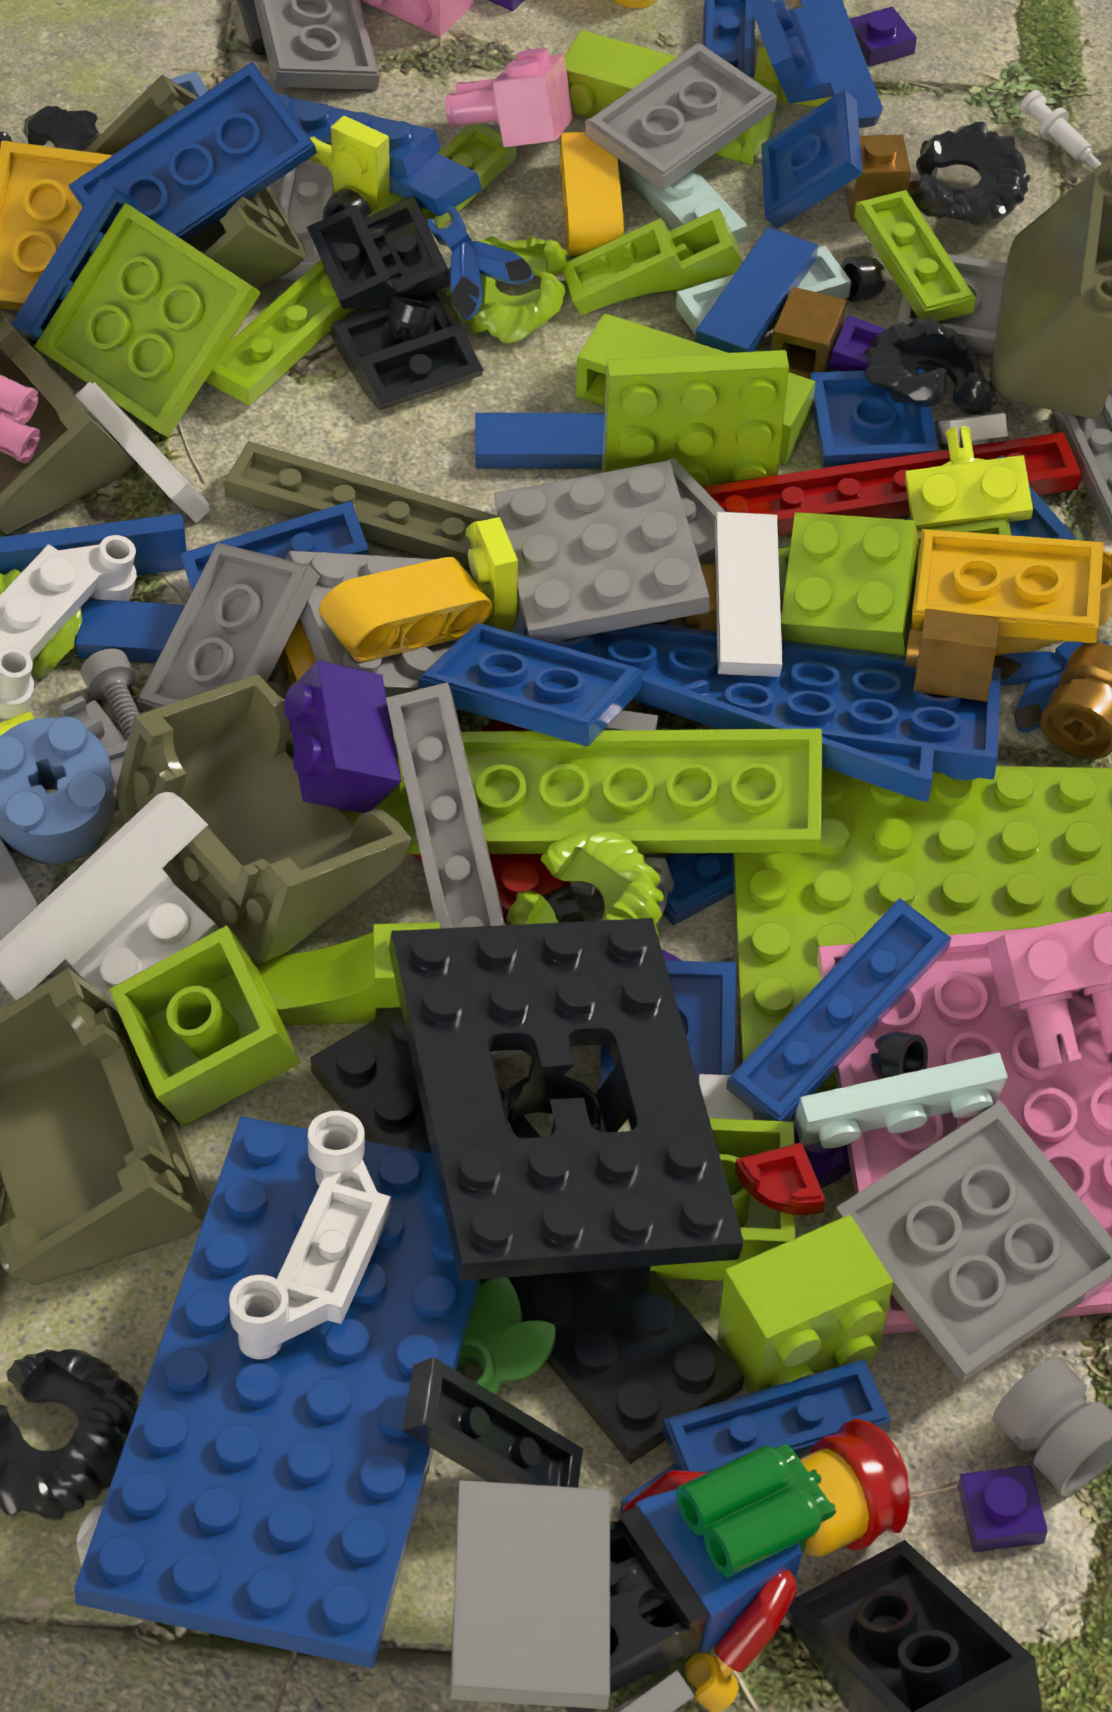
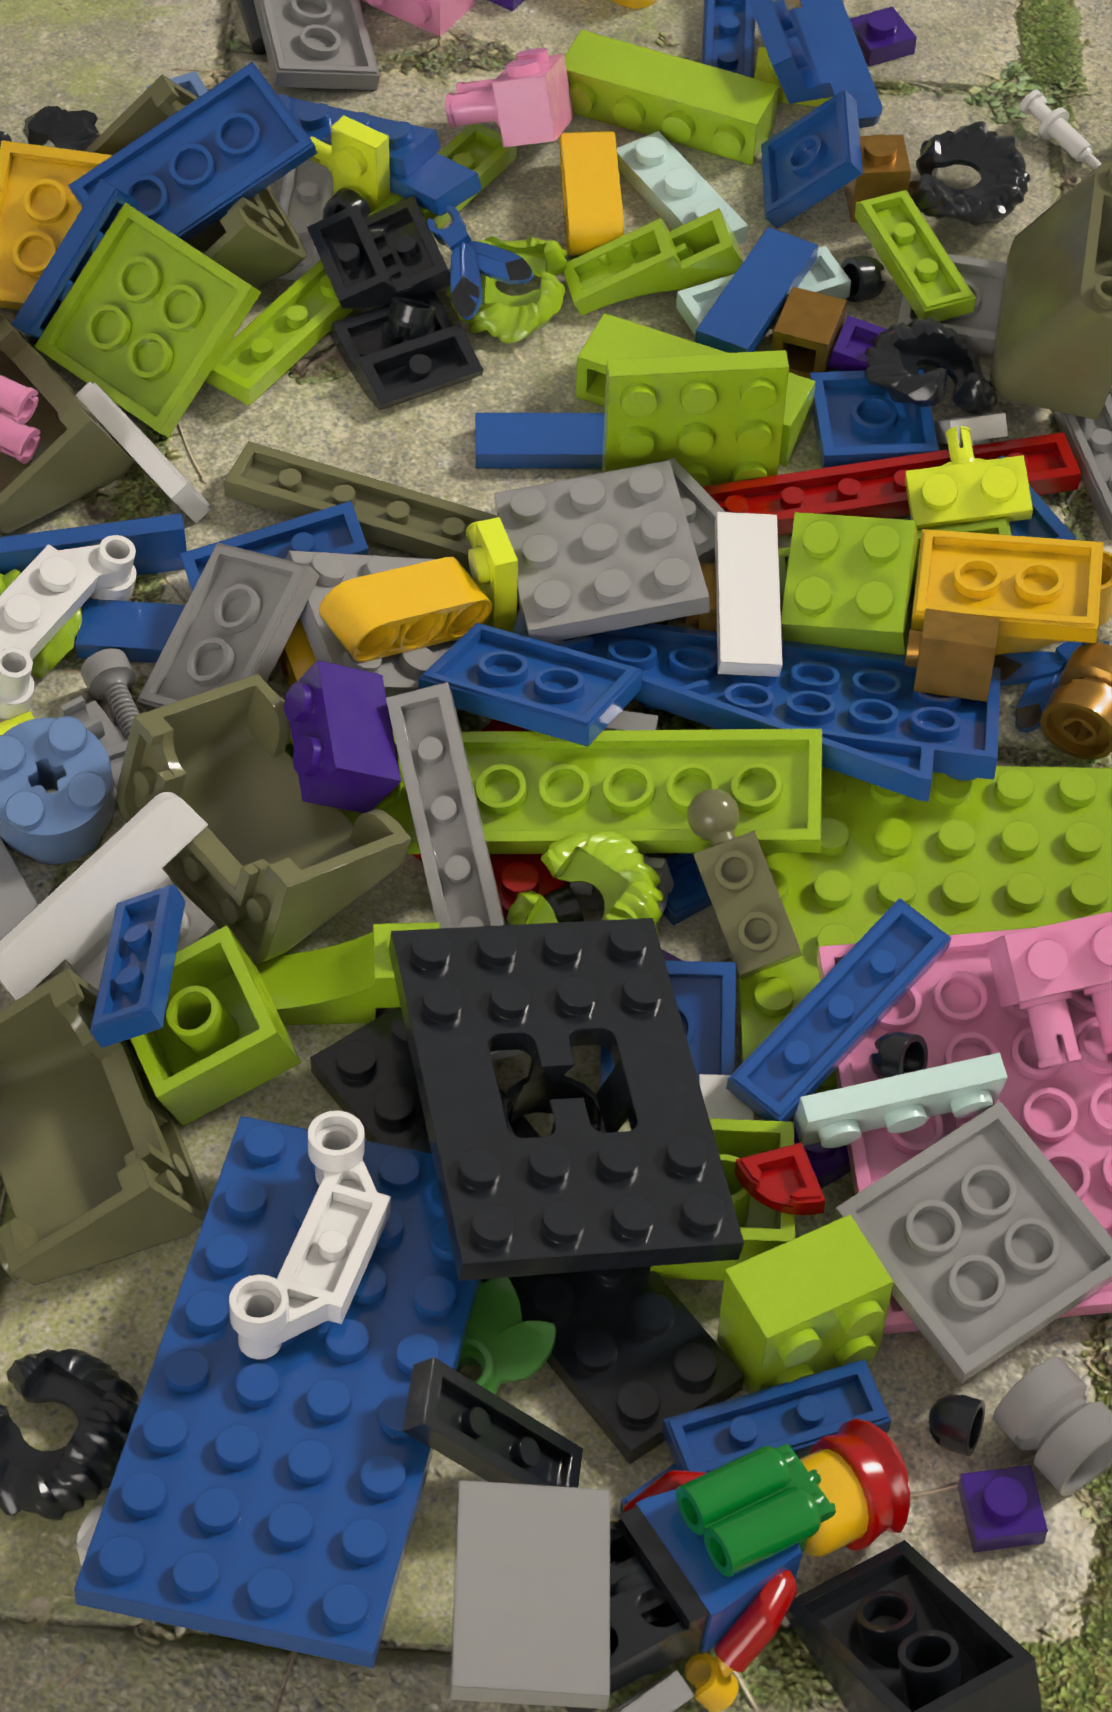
light grey tile [586,42,776,191] -> none
none -> blue tile [90,884,185,1048]
none -> olive plate [687,789,803,979]
none -> black hinge [928,1394,985,1456]

